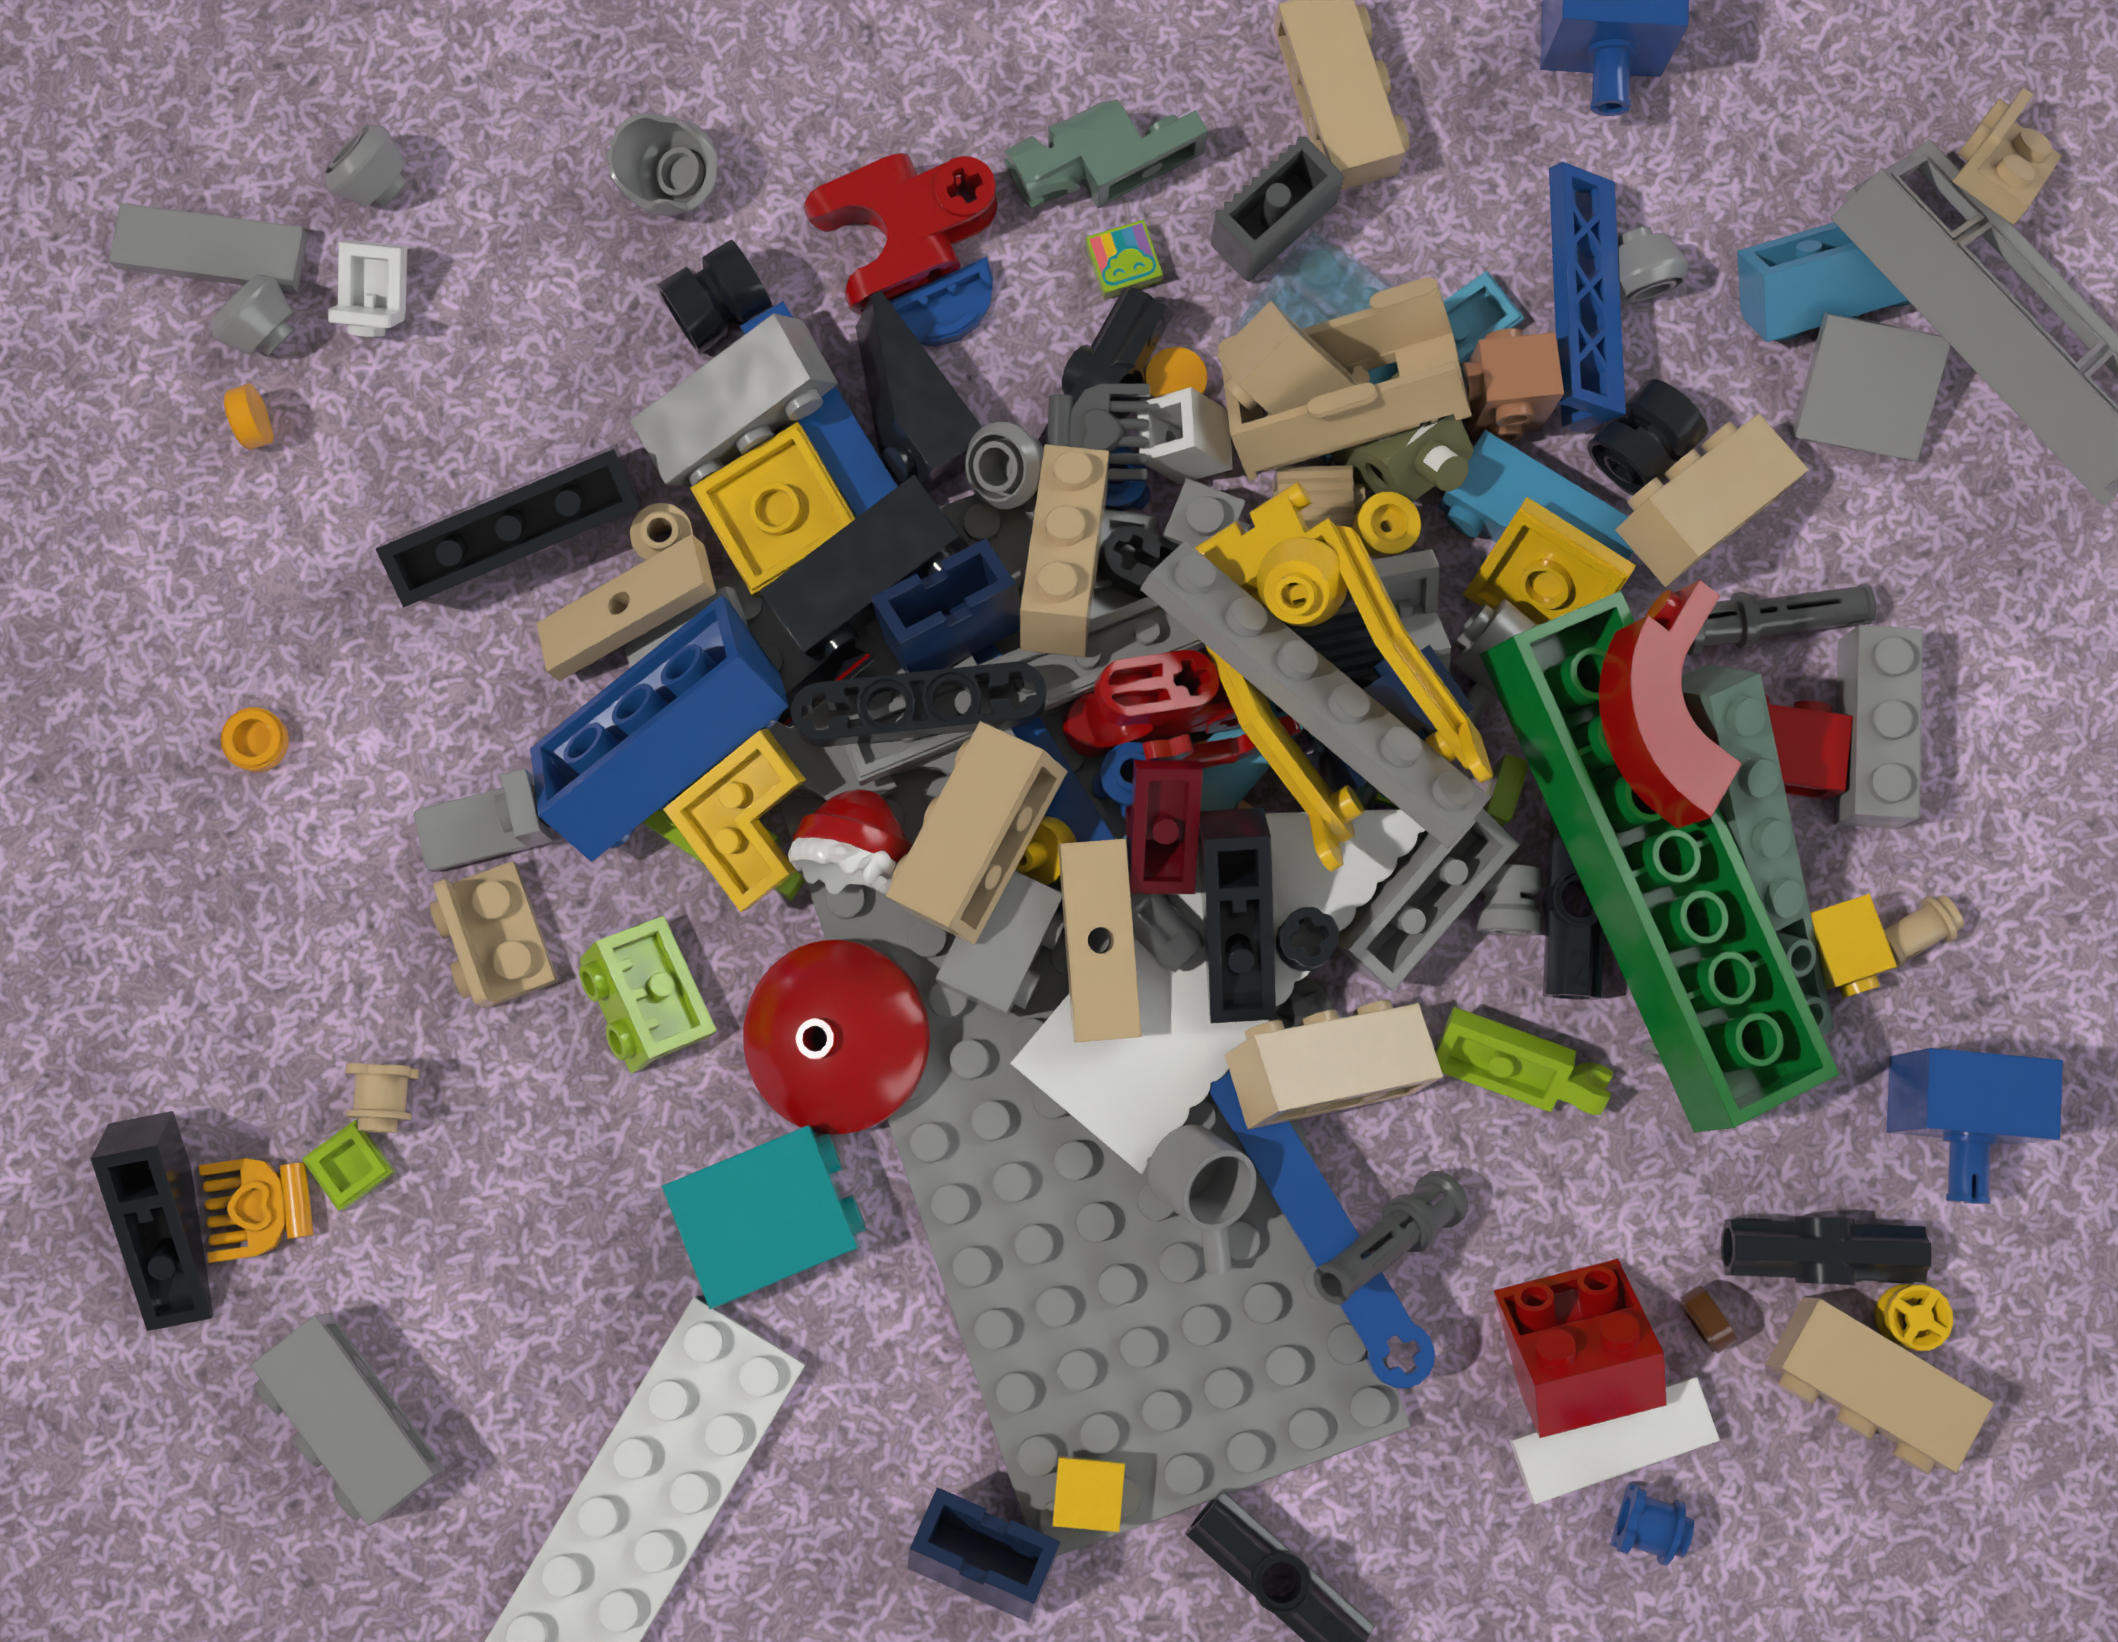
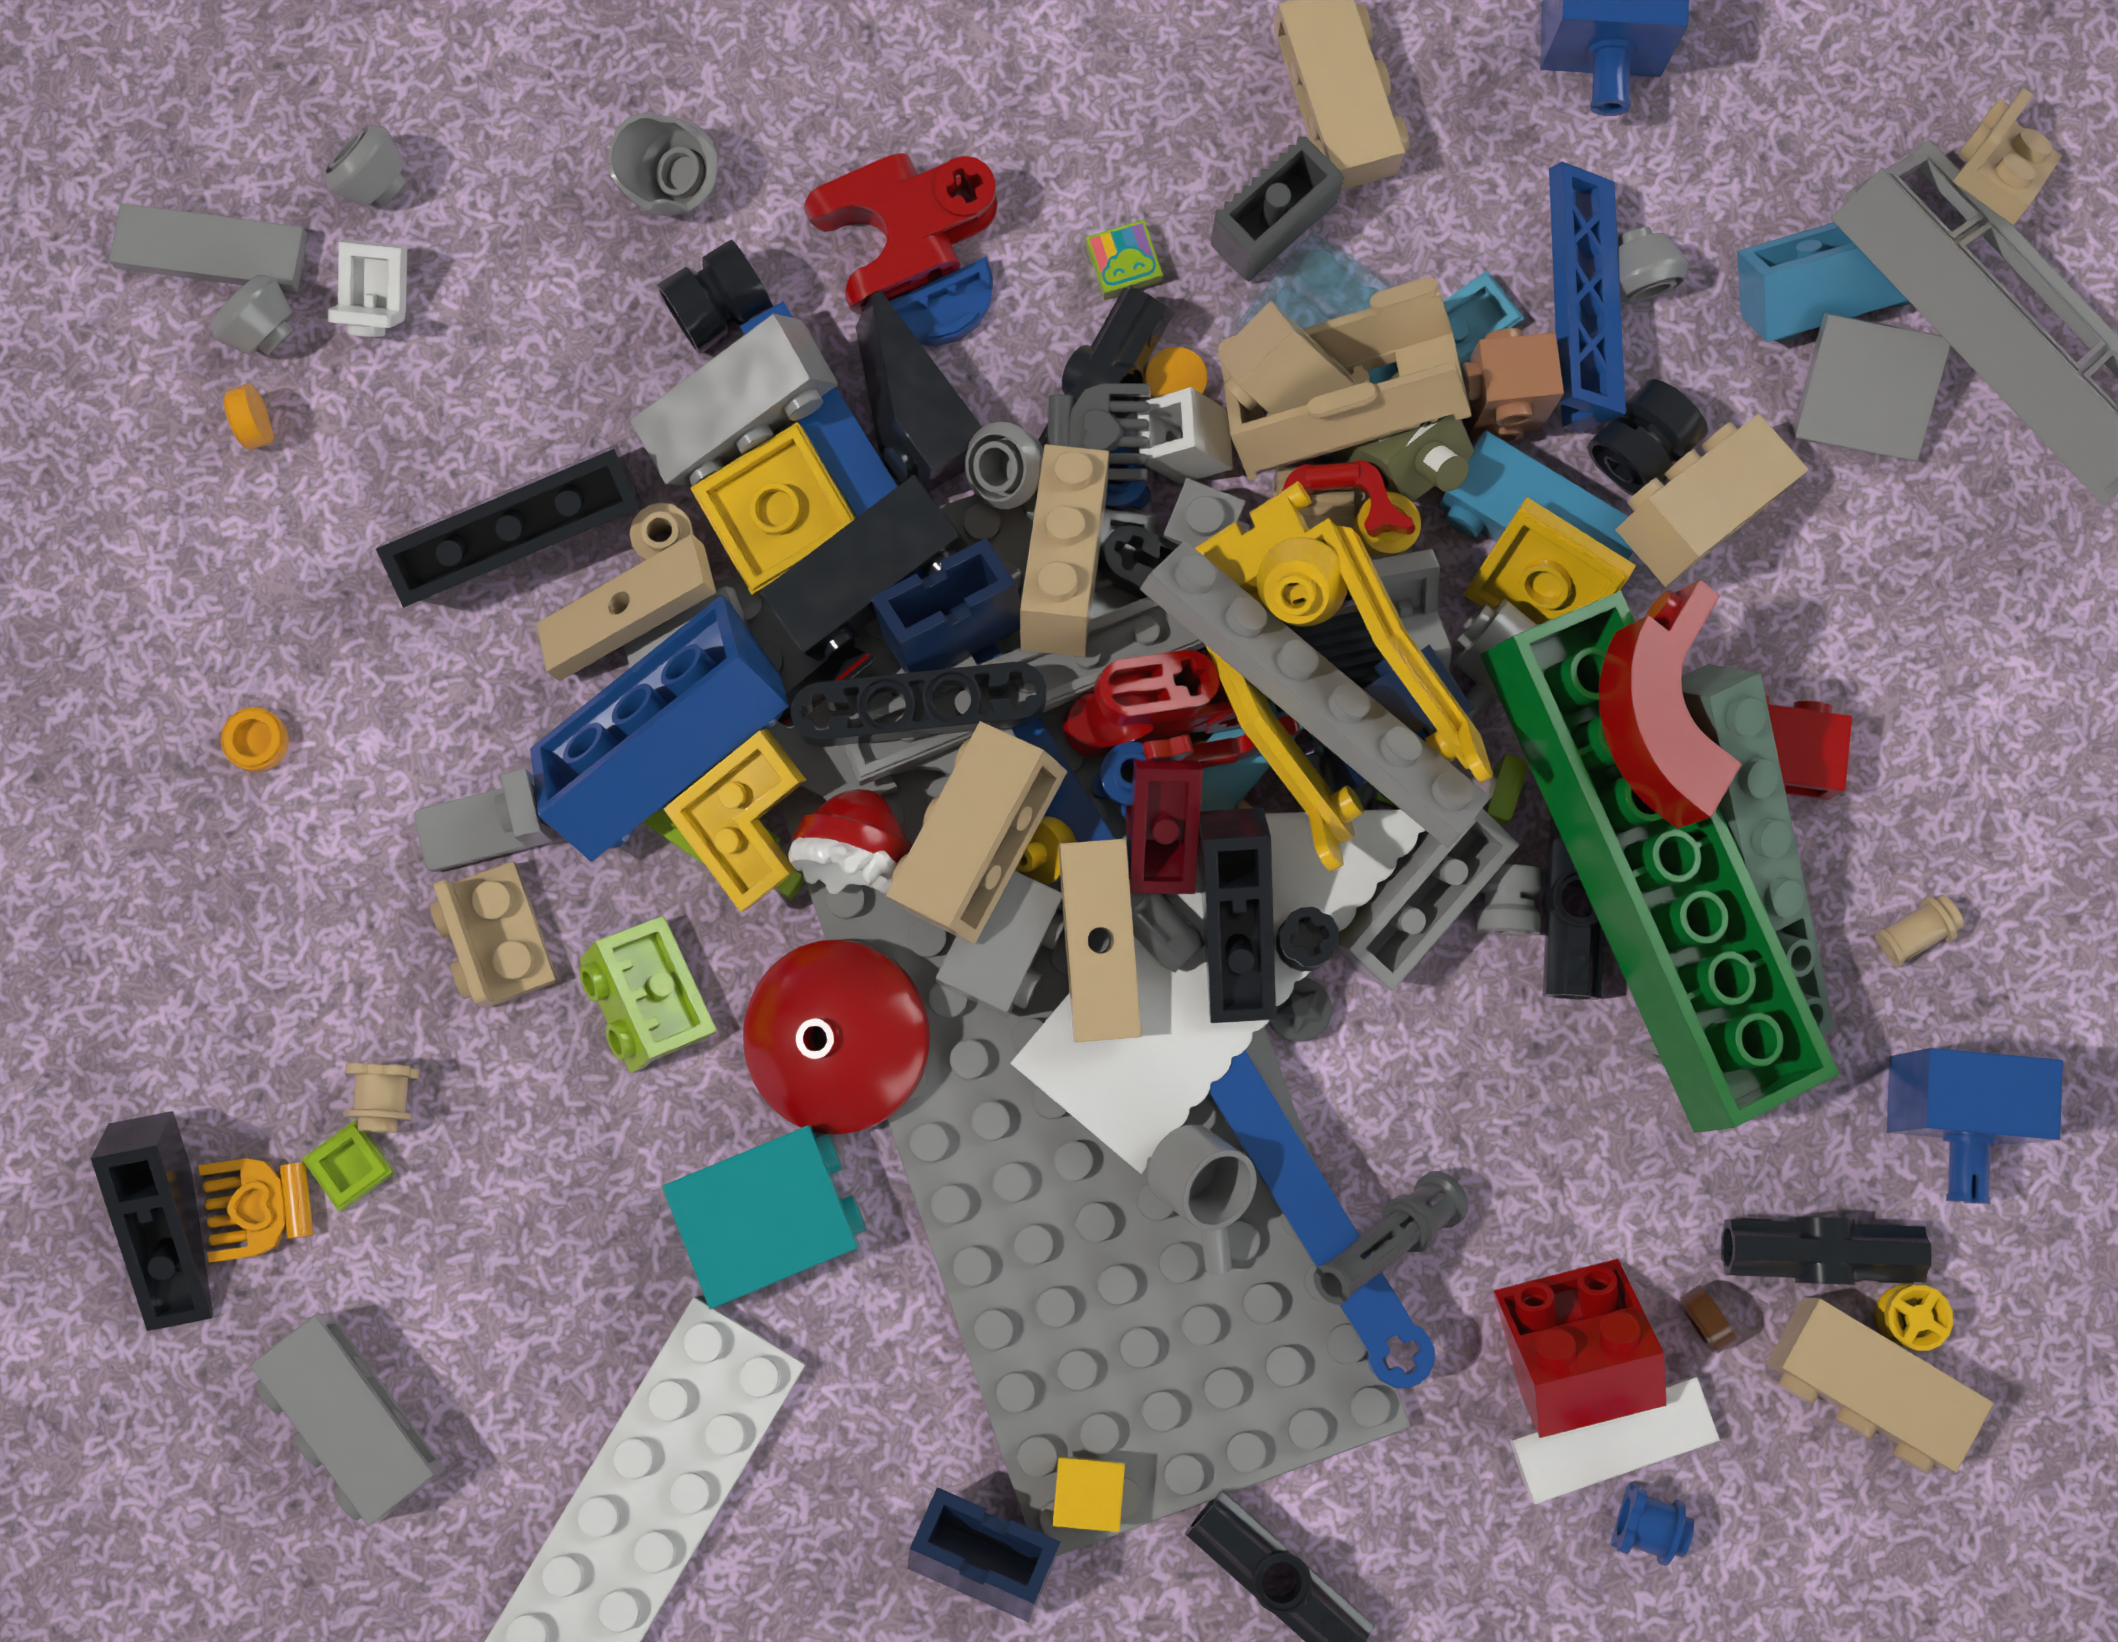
sand green plate [1004,100,1208,208] -> none
tan brick [1225,999,1443,1130] -> none
lime plate [1434,1007,1613,1115] -> none
dark grey pin [1687,584,1876,656] -> none
yellow brick [1811,893,1897,998] -> none
light grey brick [1834,625,1923,829] -> none
none -> red helmet [1282,460,1415,537]

